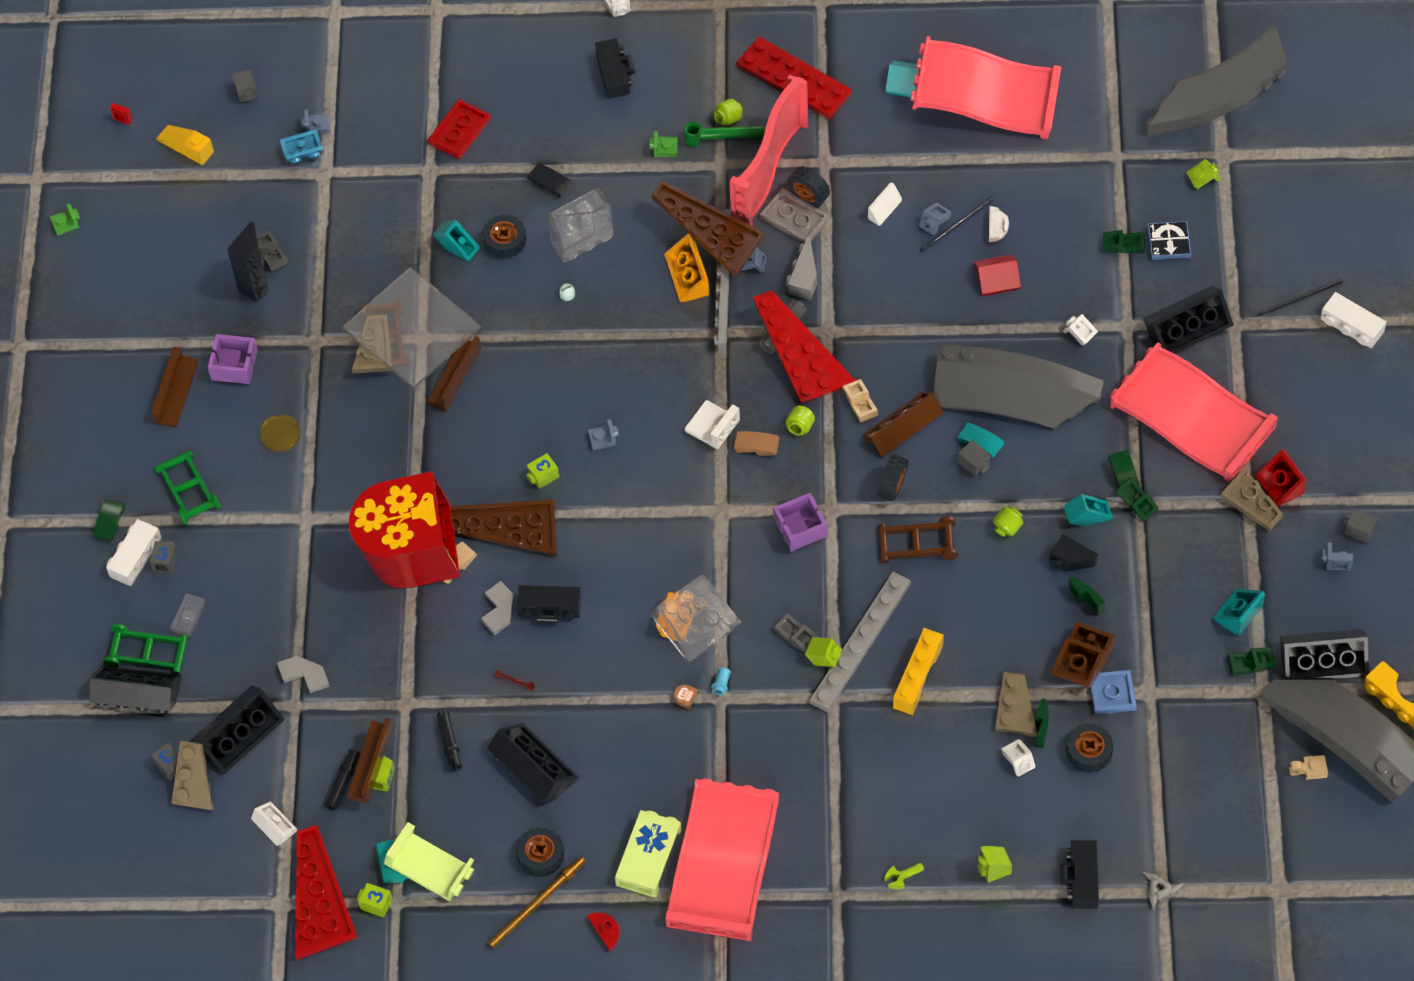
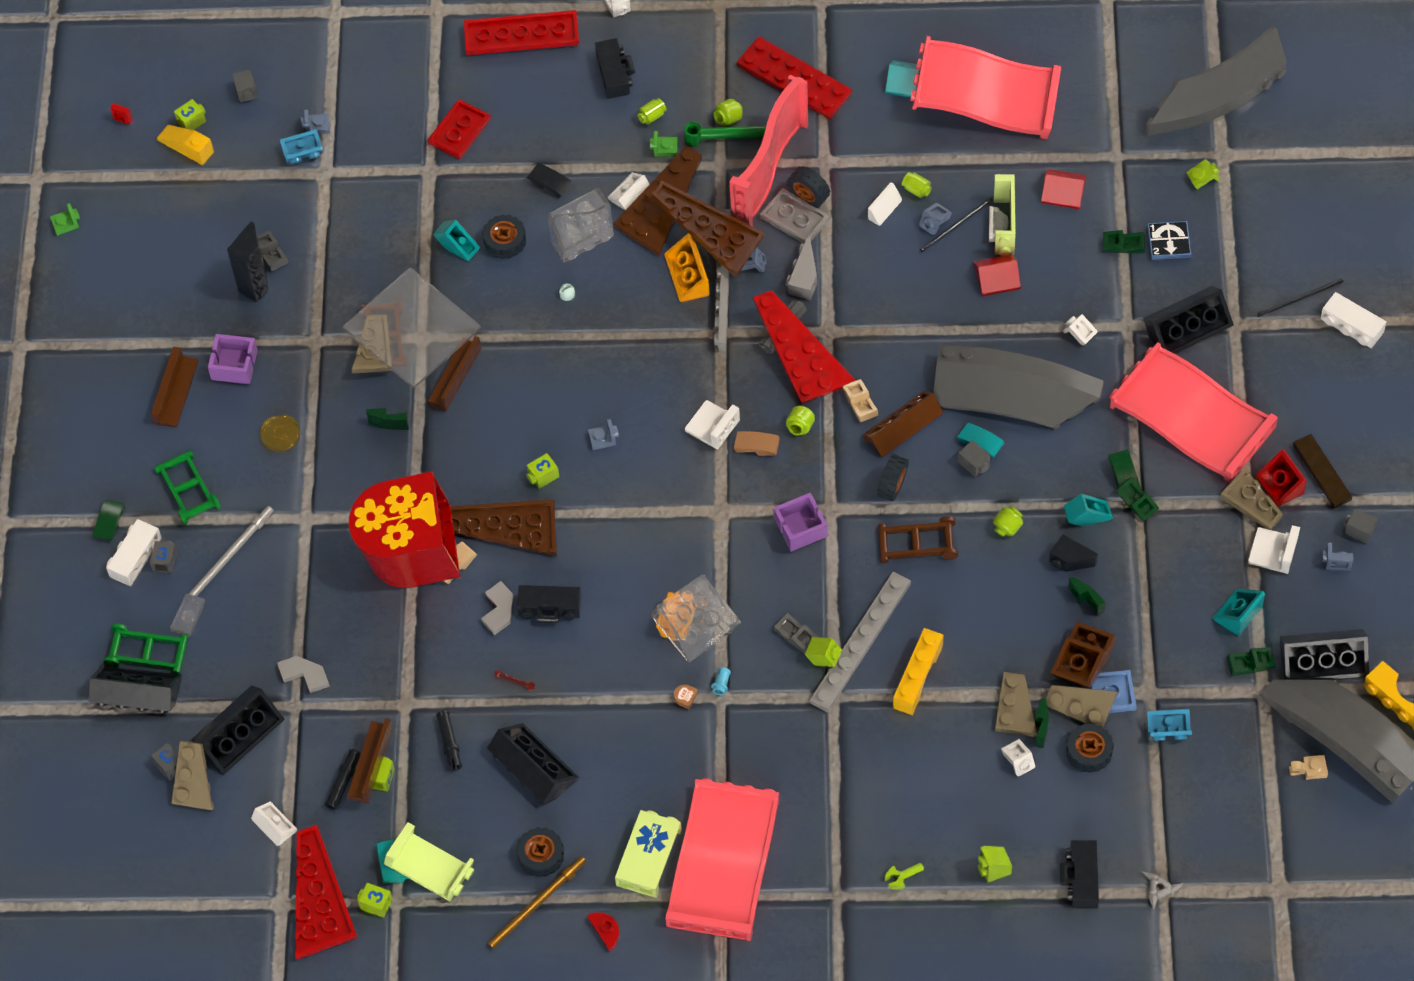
none -> lime brick [174,99,206,130]
none -> light grey bar [188,506,273,599]
none -> dark green slope [366,408,409,430]
none -> red plate [464,10,579,55]
none -> white slope [608,172,650,210]
none -> reddish brown wing [614,145,702,257]
none -> lime brick [637,98,667,125]
none -> lime brick [902,172,932,198]
none -> yellowish green panel [994,174,1016,256]
none -> slope [1041,169,1087,209]
none -> dark tan wing [1046,685,1119,727]
none -> dark azure bracket [1146,709,1192,741]
none -> white bracket [1248,525,1300,574]
none -> dark brown tile [1293,434,1352,508]

